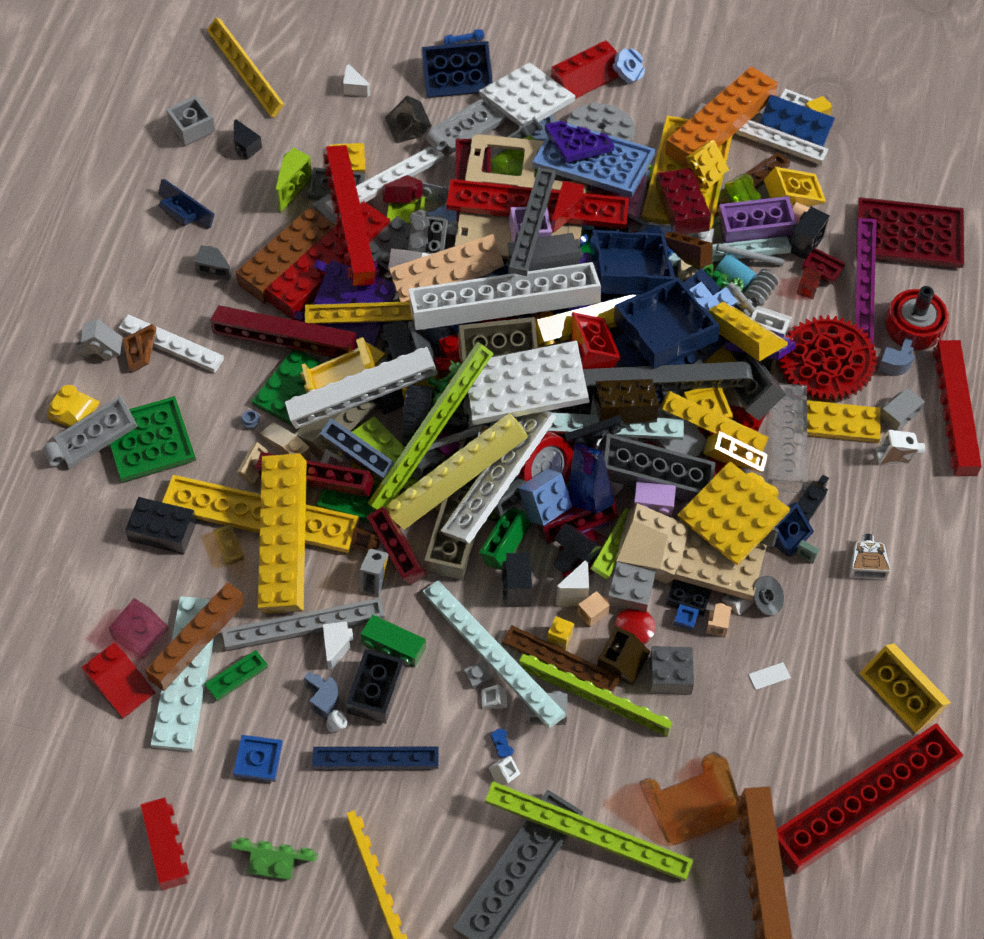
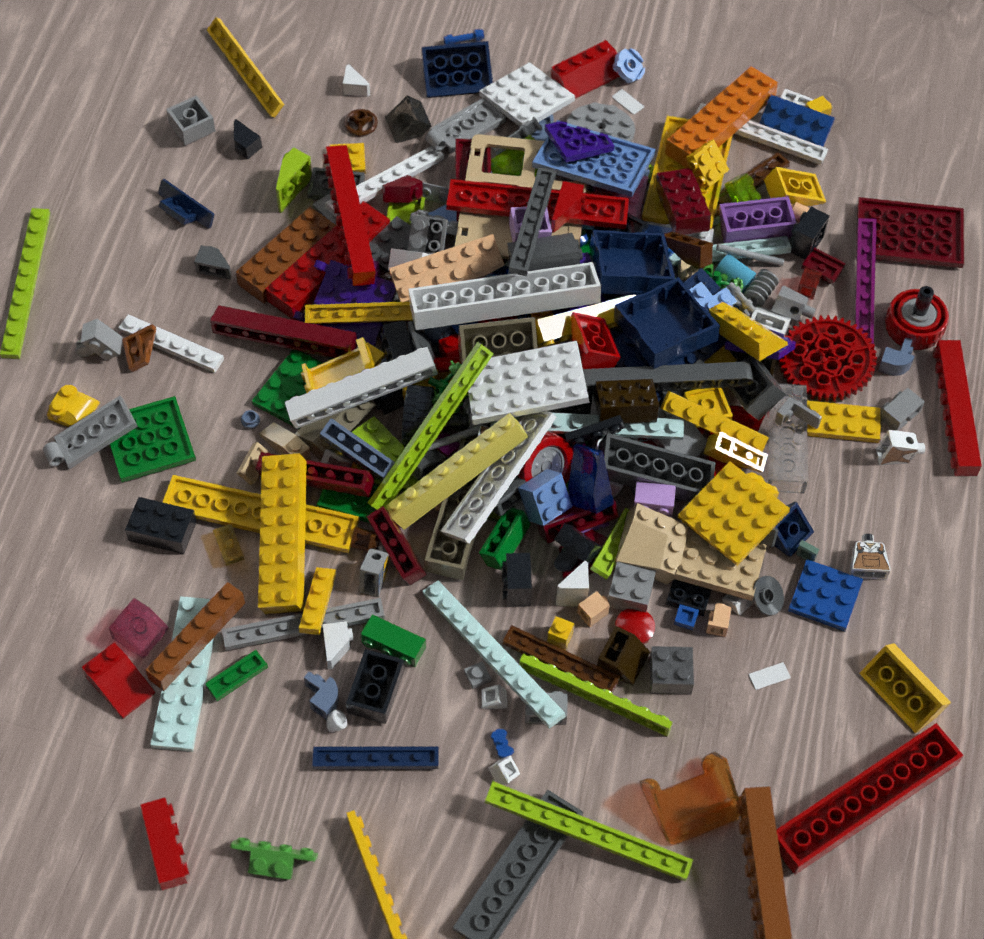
blue plate [233,735,283,782] -> none
black hinge [798,475,829,522] -> none
none -> lime plate [0,208,50,359]
none -> yellow plate [299,567,336,635]
none -> reddish brown piece [344,109,378,136]
none -> white sticker [611,89,644,114]
none -> light grey torso [771,285,816,321]
none -> light grey bracket [775,397,822,429]
none -> blue plate [788,559,863,632]

